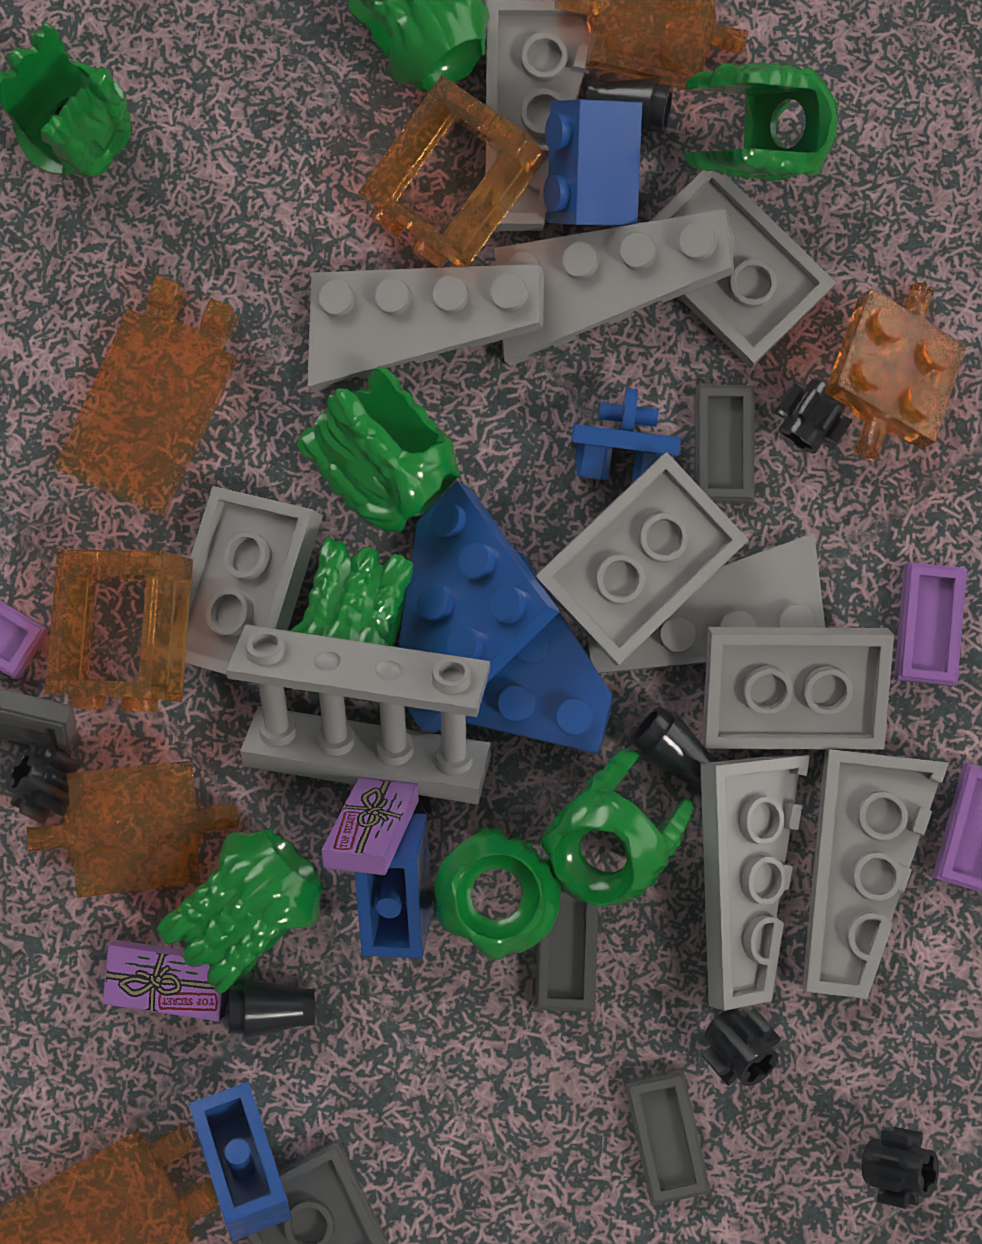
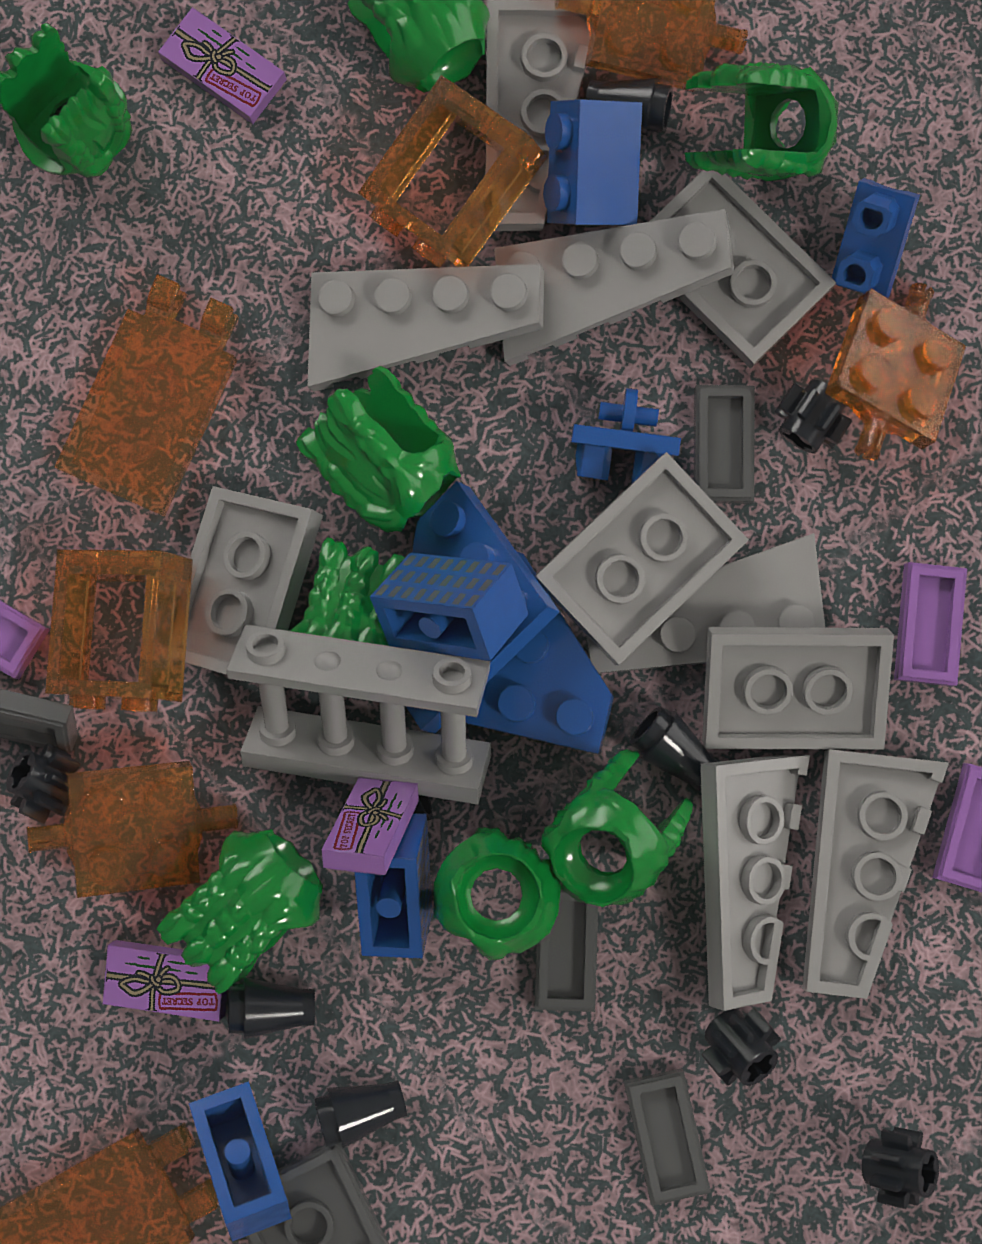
none -> medium lavender tile [158,7,287,124]
none -> black cone [314,1080,407,1149]
none -> blue brick [370,553,529,661]
none -> blue hips [832,178,920,300]

